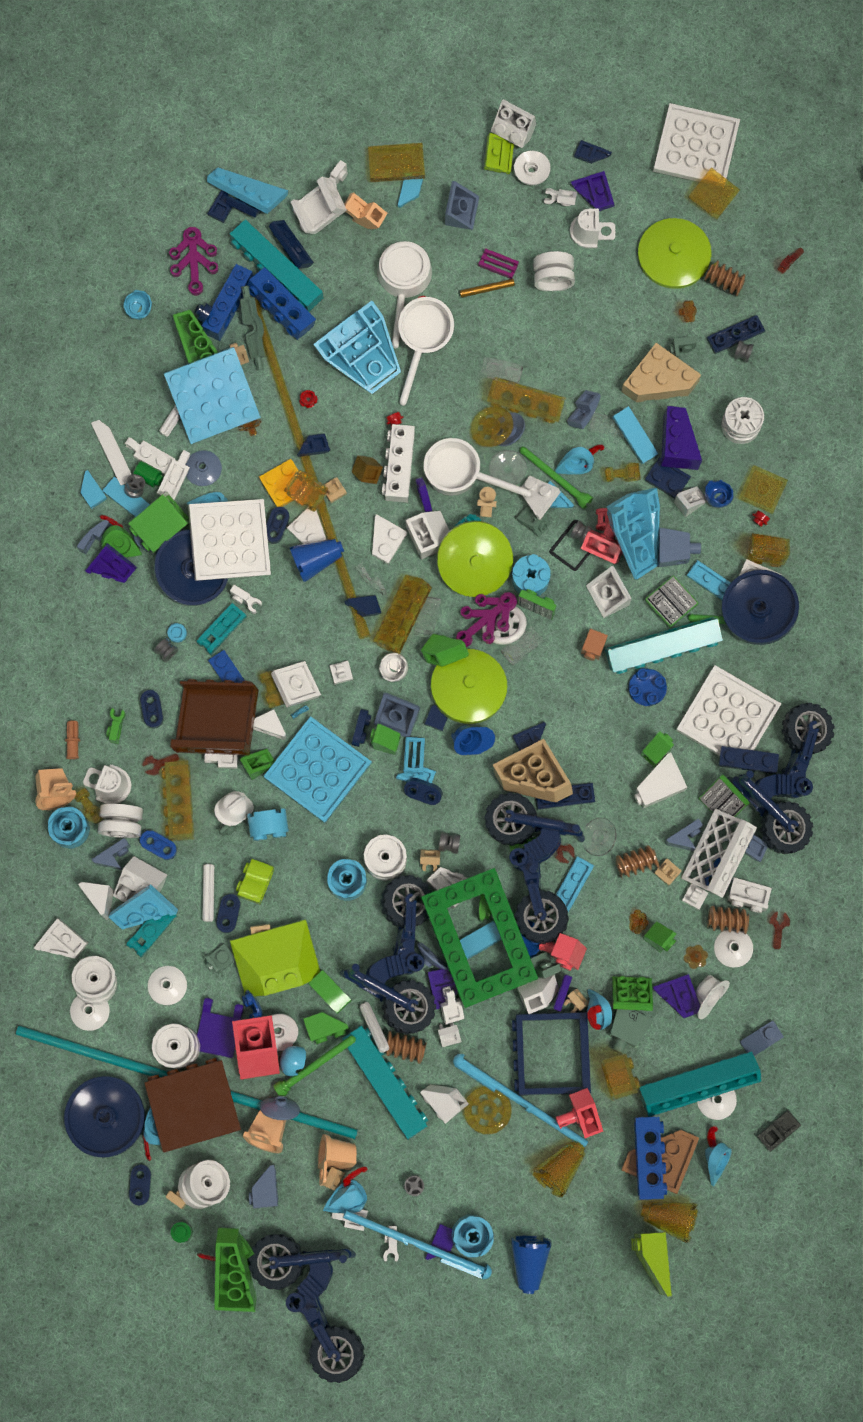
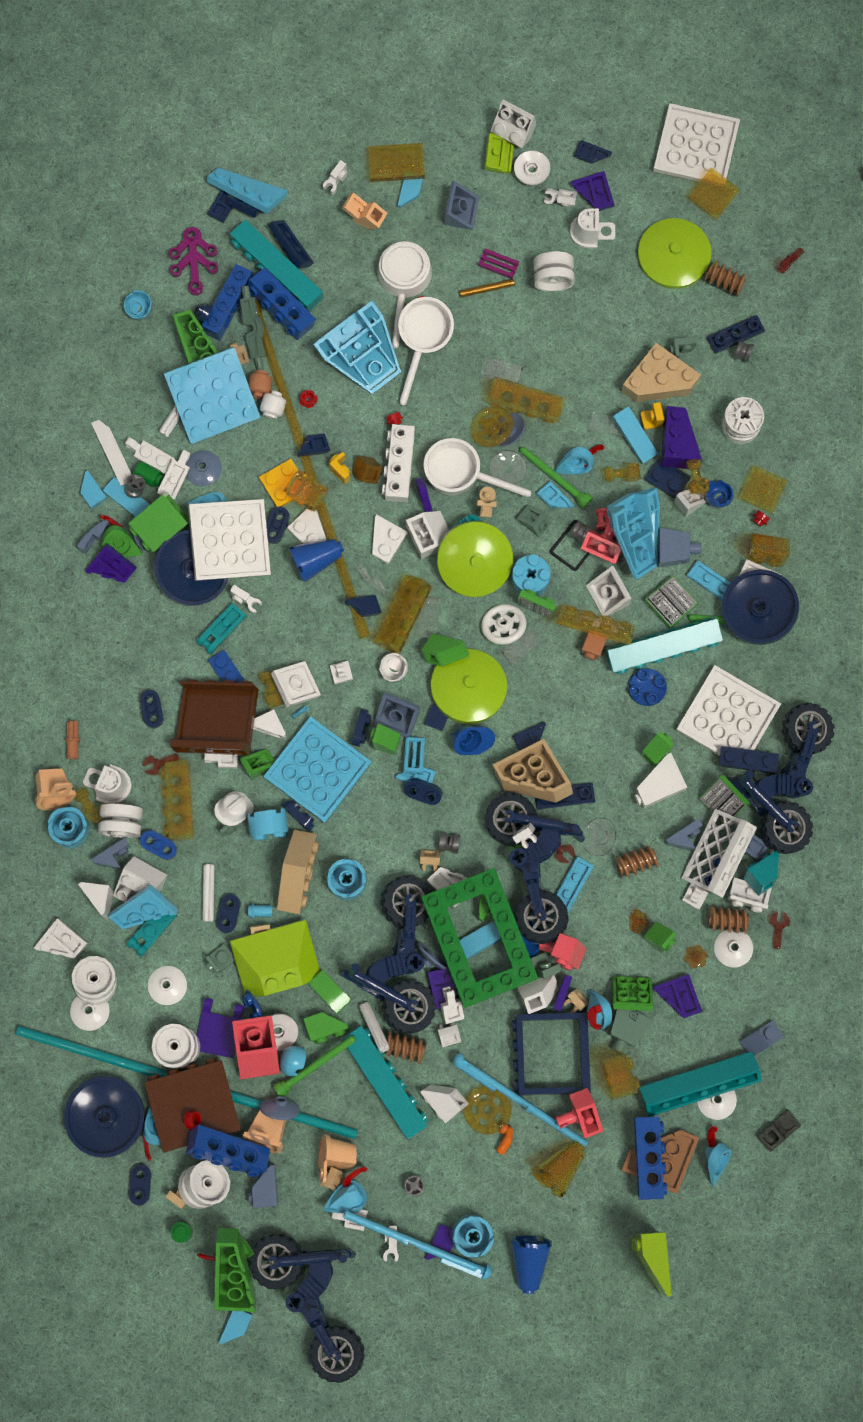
bright green plate [107,708,126,744] -> none
flat silver wheel [154,638,178,662] -> none
medium azure tile [167,623,187,643] -> none
lime brick [236,859,274,905] -> none
clear orange plant [239,419,262,436] -> none
white panel [291,177,347,234] -> none
tan tile [321,477,347,503] -> none
white wheel [364,834,407,881] -> none
magenta plant [456,592,517,647] -> none
white wing [522,476,561,520] -> none
sand blue slope [567,390,601,429] -> none
clear yellow cone [641,1201,698,1243] -> none
tan tile [654,859,681,886] -> none
clear orange plant [679,300,697,323] -> none
white piece [696,975,730,1019] -> none
none -> red plate [183,1110,201,1130]
none -> blue brick [186,1125,270,1177]
none -> medium azure tile [219,1311,253,1344]
none -> nougat head [248,370,273,399]
none -> medium azure pin [248,903,272,919]
none -> white head [260,390,286,419]
none -> tan brick [277,830,319,914]
none -> dark blue plate [281,800,315,832]
none -> yellow bracket [329,452,350,484]
none -> orange arm [496,1124,514,1155]
none -> white tile [512,822,537,848]
none -> clear yellow plate [556,605,635,645]
none -> yellow bracket [640,402,664,430]
none -> clear yellow leg [686,459,710,495]
none -> teal slope [744,851,779,896]

